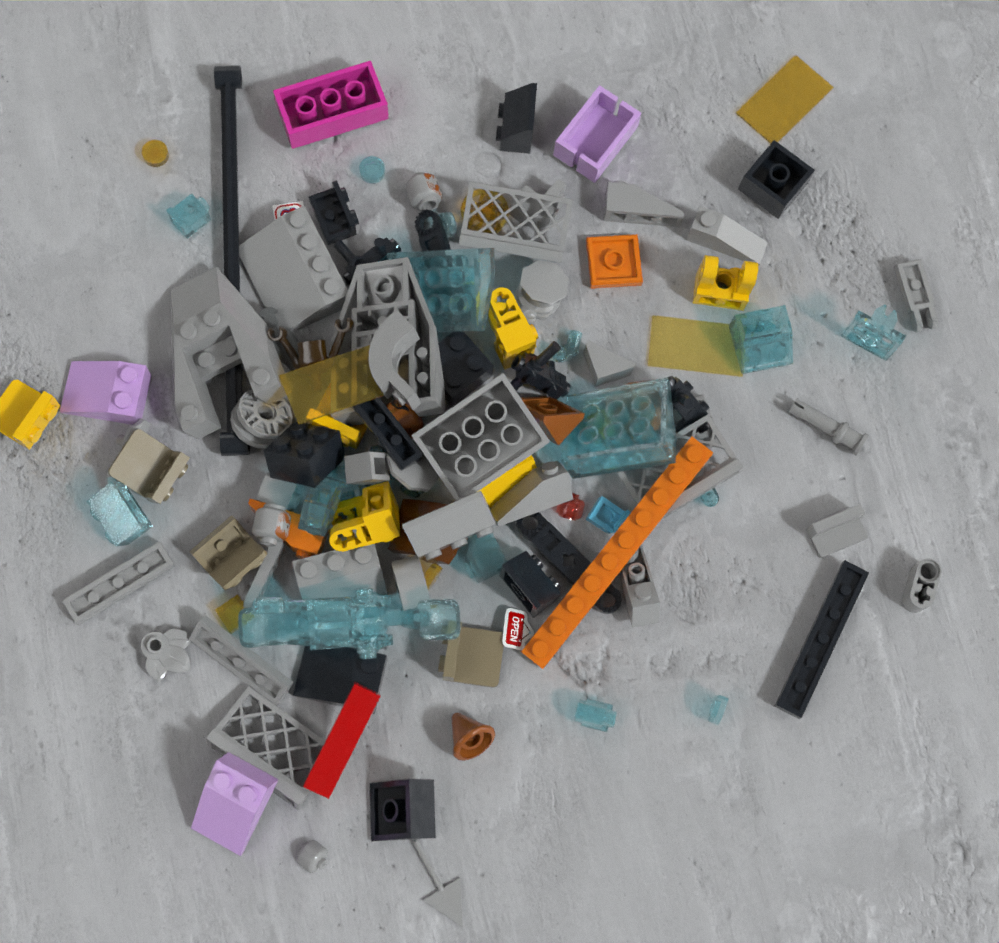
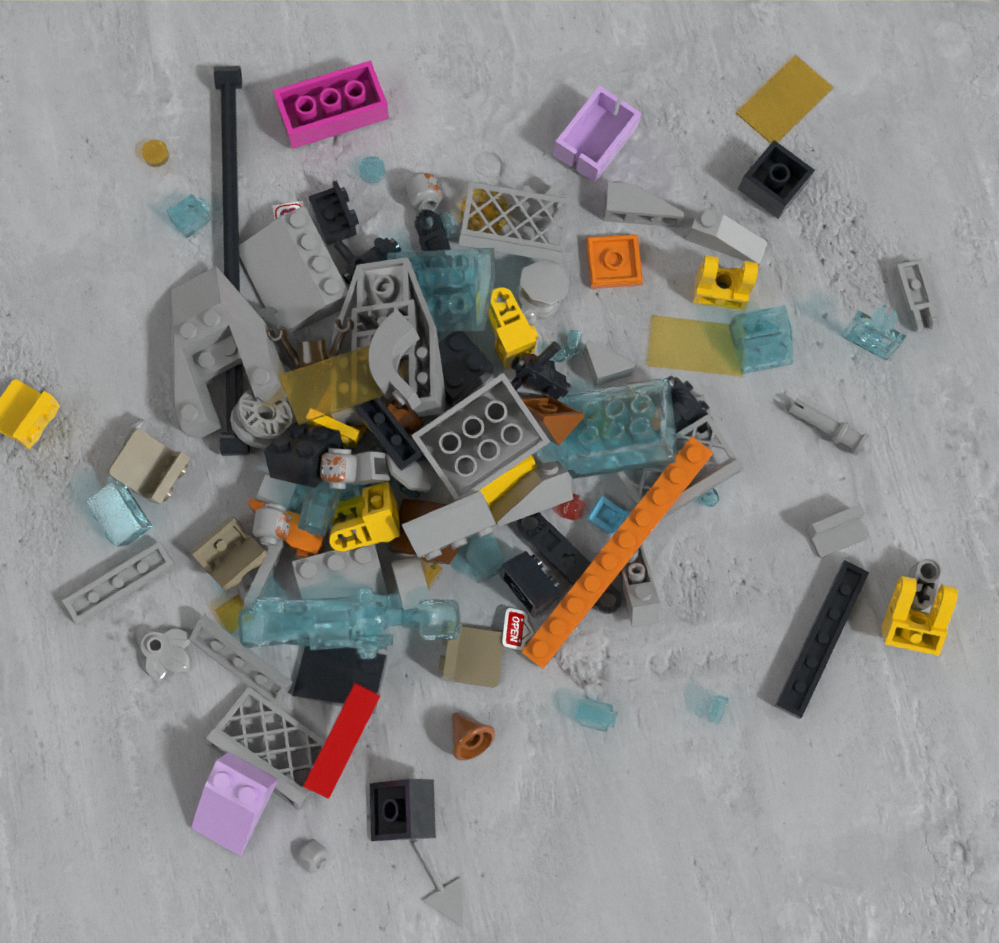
lavender slope [60,361,152,425] -> none
black slope [496,83,537,154] -> none
none -> light grey head [320,448,358,489]
none -> yellow brick [881,576,958,656]

